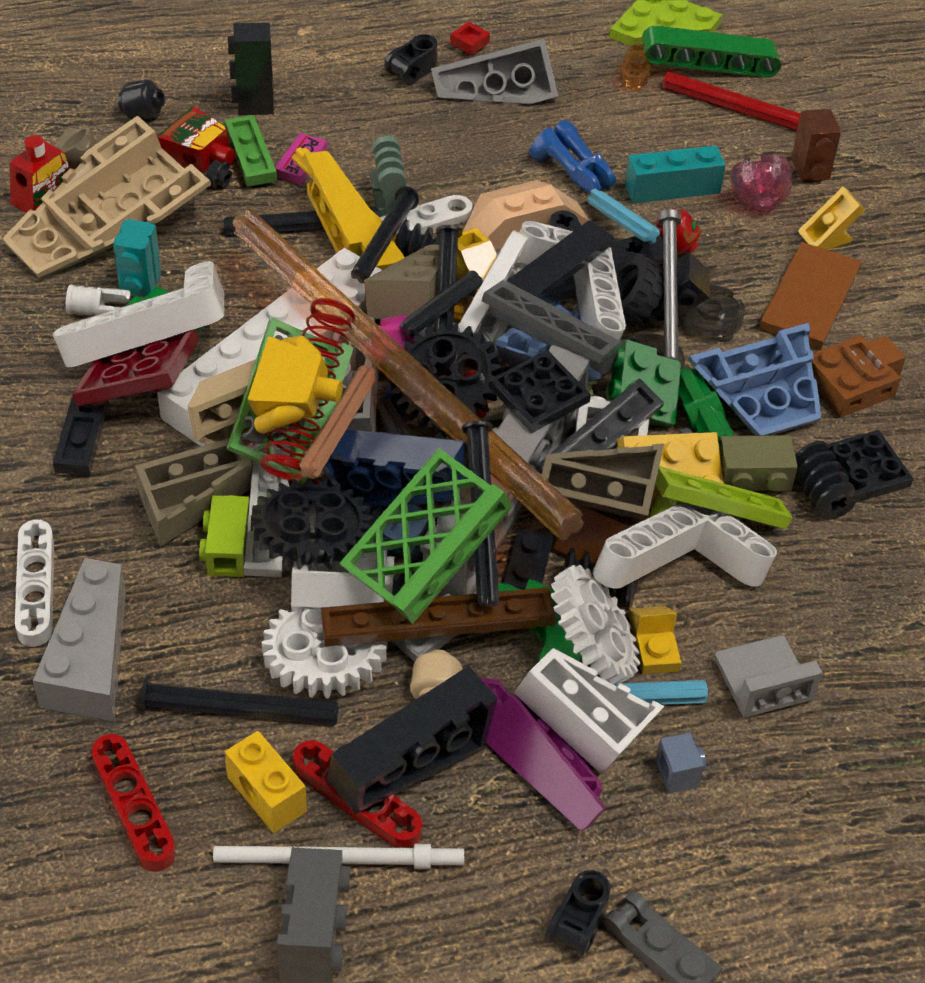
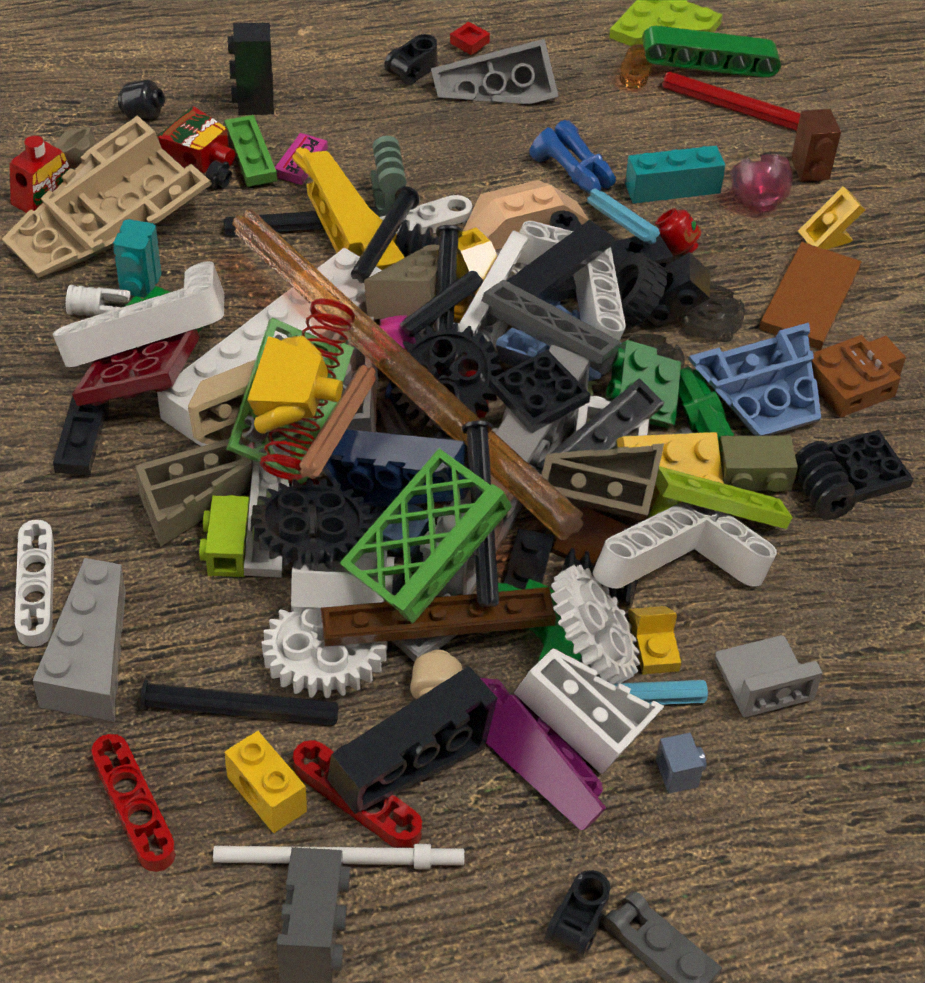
flat silver bar [658,209,681,361] -> none

